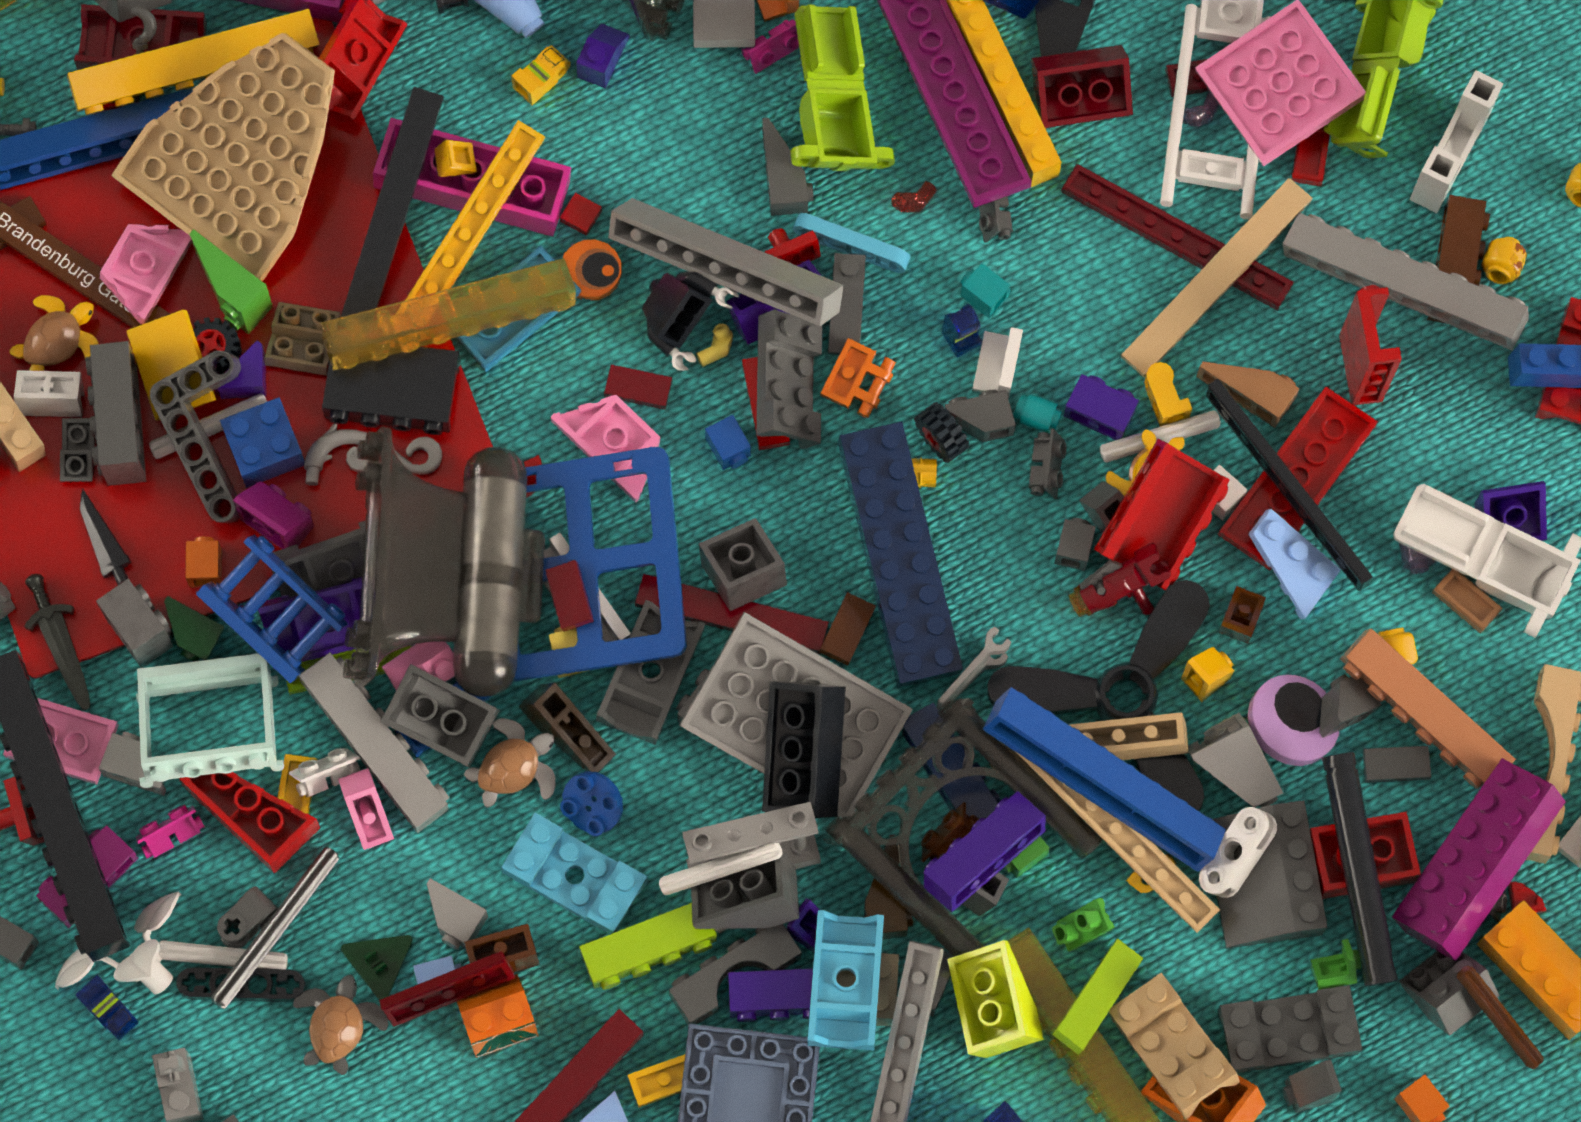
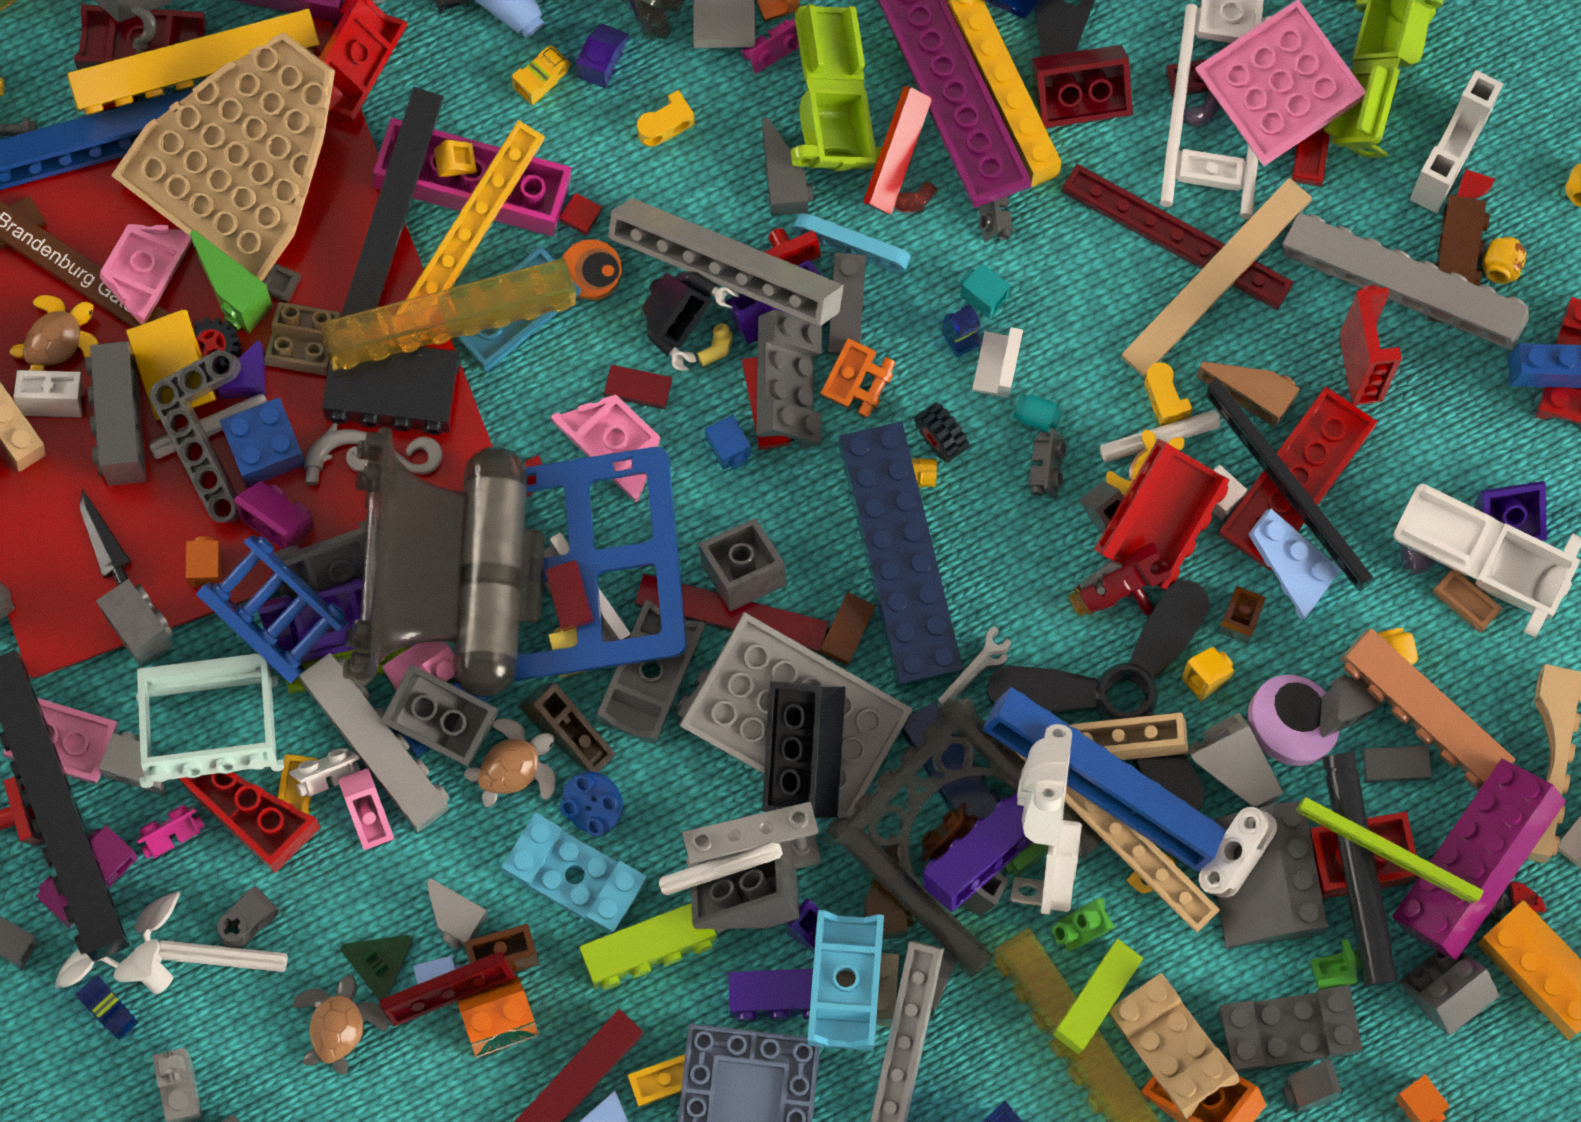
pearl dark grey sword [24,574,90,710] -> none
dark grey slope [60,418,96,482] -> none
dark green slope [164,596,225,662] -> none
black beam [176,967,307,1002] -> none
axle [211,847,339,1009] -> none
dark grey arch [669,924,802,1025] -> none
dark grey slope [944,390,1016,442] -> none
neon yellow slope [947,940,1044,1058] -> none
dark grey brick [1054,518,1096,571] -> none
dark purple brick [1063,374,1139,440] -> none
reddish brown axle [1457,965,1544,1069] -> none
none -> dark grey tile [263,263,302,303]
none -> yellow leg [637,90,695,147]
none -> tile [863,86,932,214]
none -> white piece [1010,724,1082,915]
none -> lime tile [1296,797,1484,904]
none -> red tile [1456,169,1495,199]

